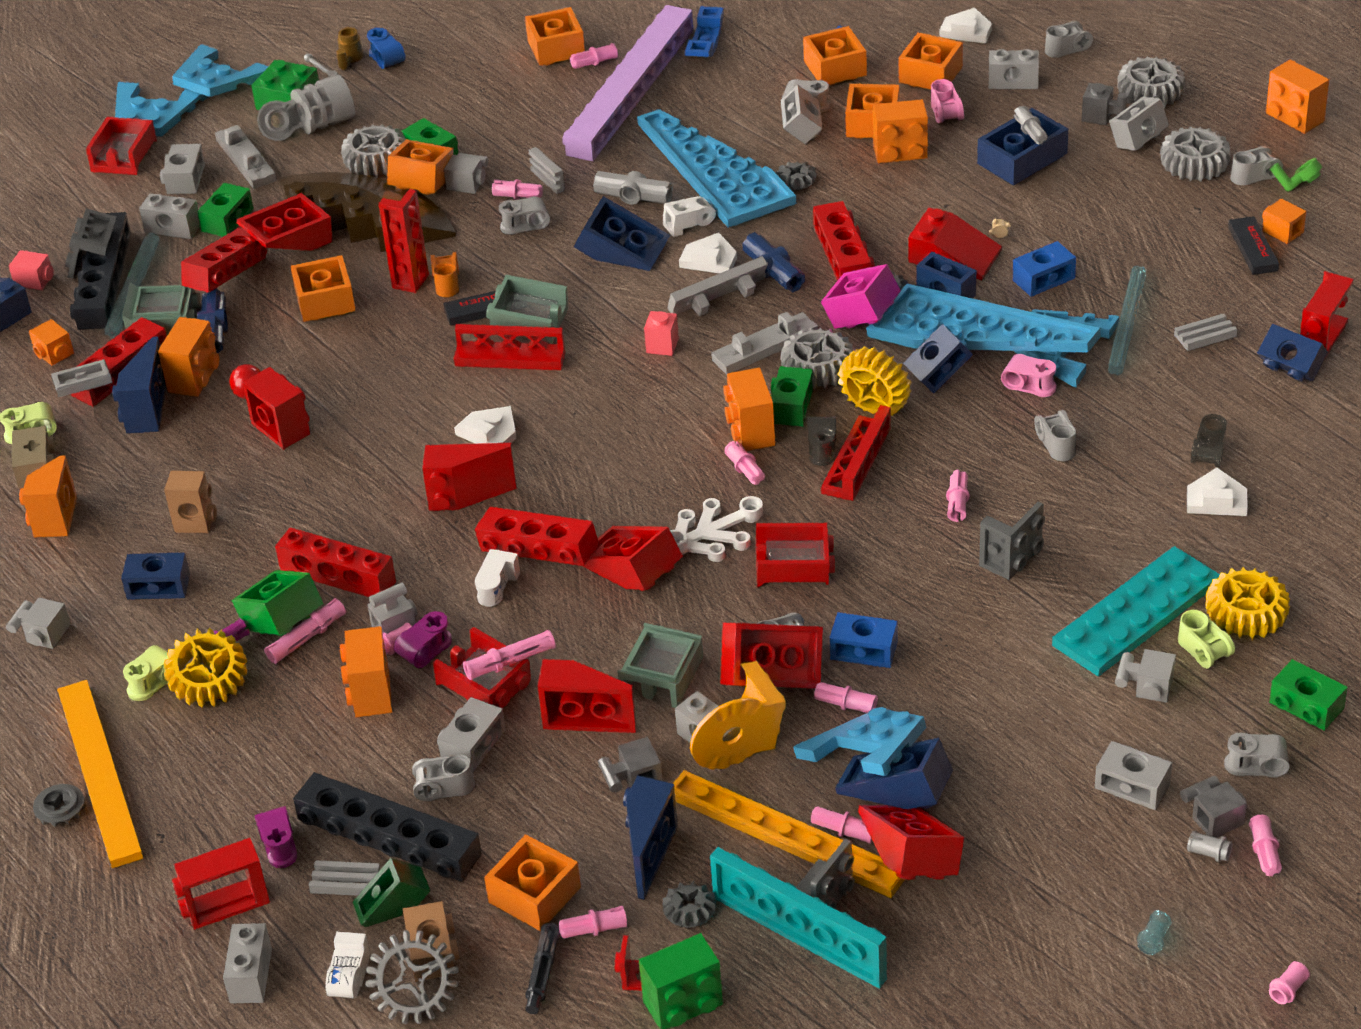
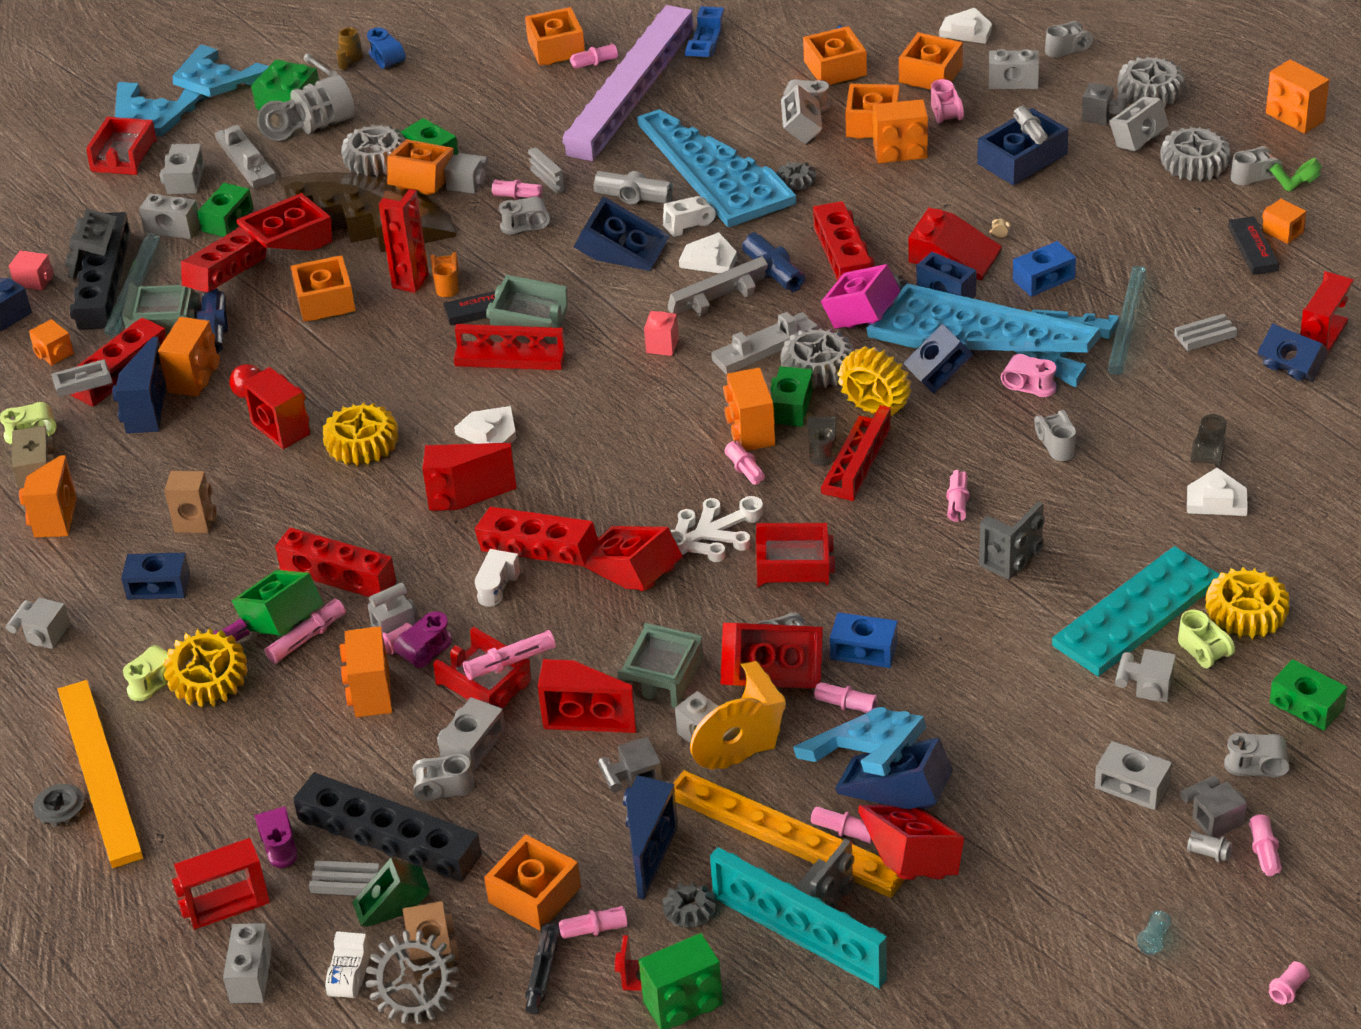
none -> yellow gear [323,402,399,466]

